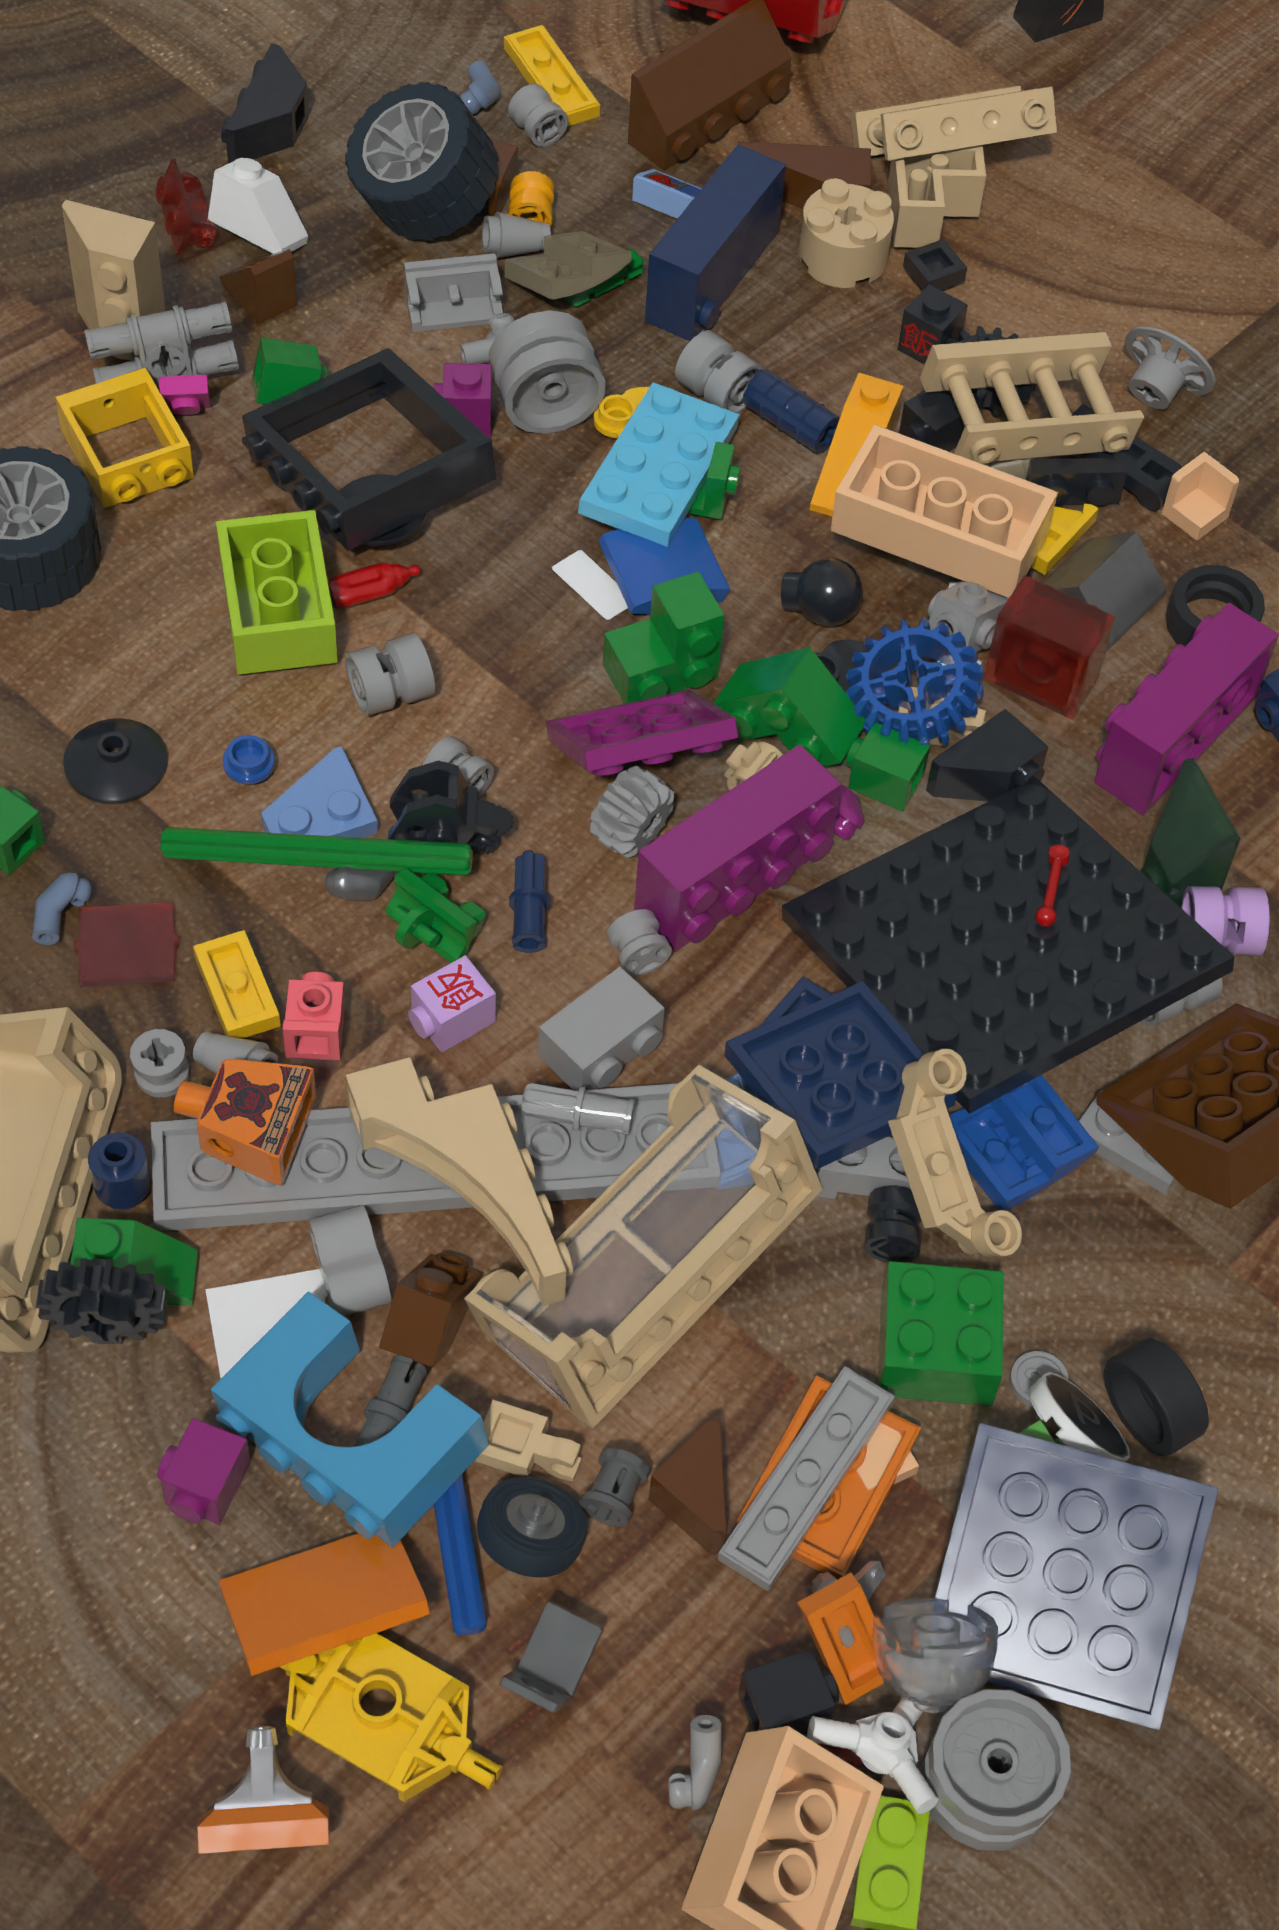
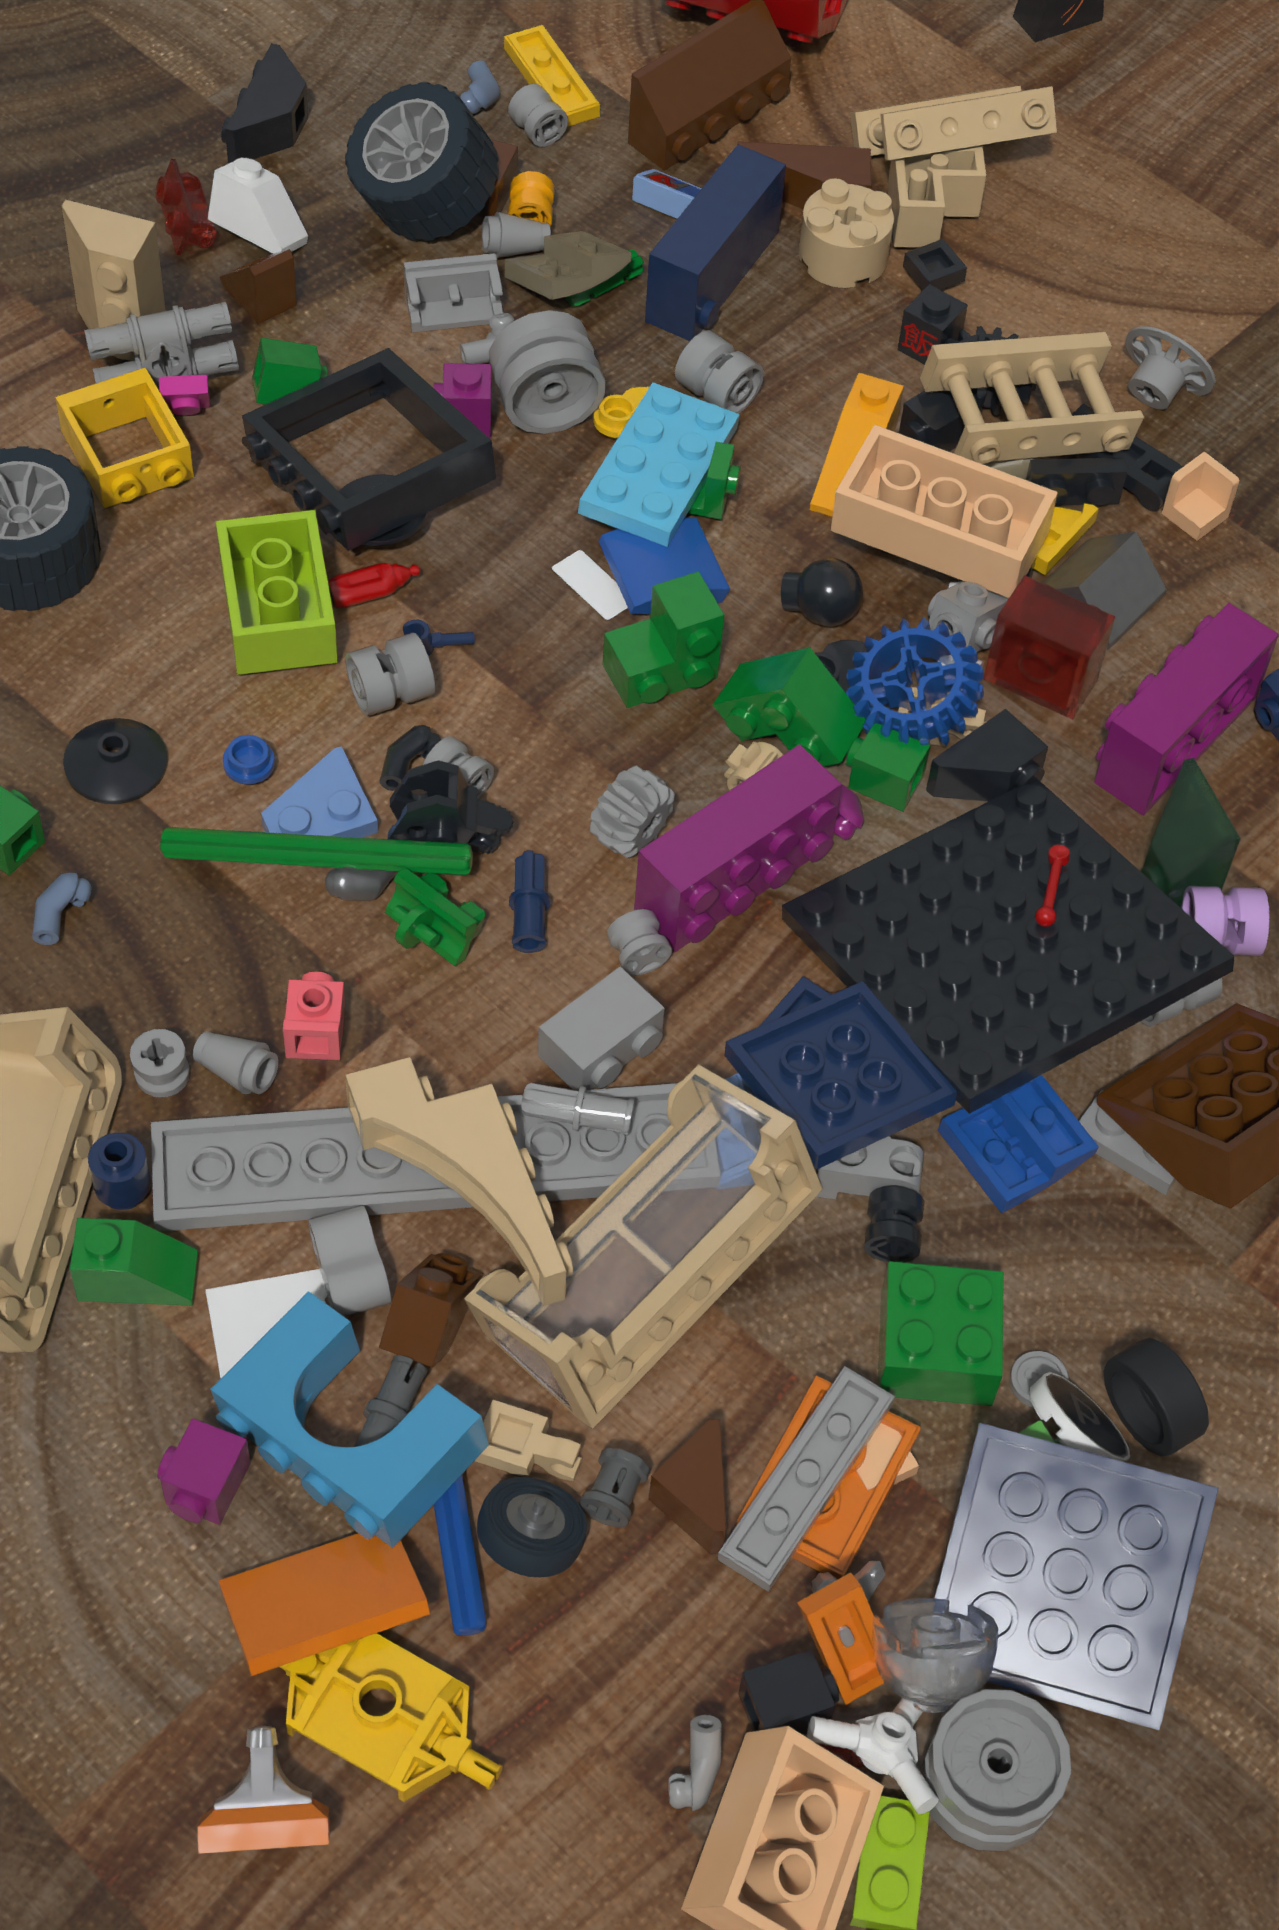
black gear [36,1258,167,1344] -> none
clear red piece [73,902,180,987] -> none
orange torso [174,1058,316,1186] -> none
yellow plate [193,930,281,1039] -> none
lavender brick [408,955,496,1053] -> none
dark grey bracket [499,1601,604,1713] -> none
magenta plate [546,689,738,776] -> none
dark blue axle [743,369,840,453] -> none
tan plate [888,1049,1022,1258] -> none
black tyre [1166,565,1265,646] -> none
none -> black arm [380,725,441,791]
none -> dark blue hand [403,619,474,656]

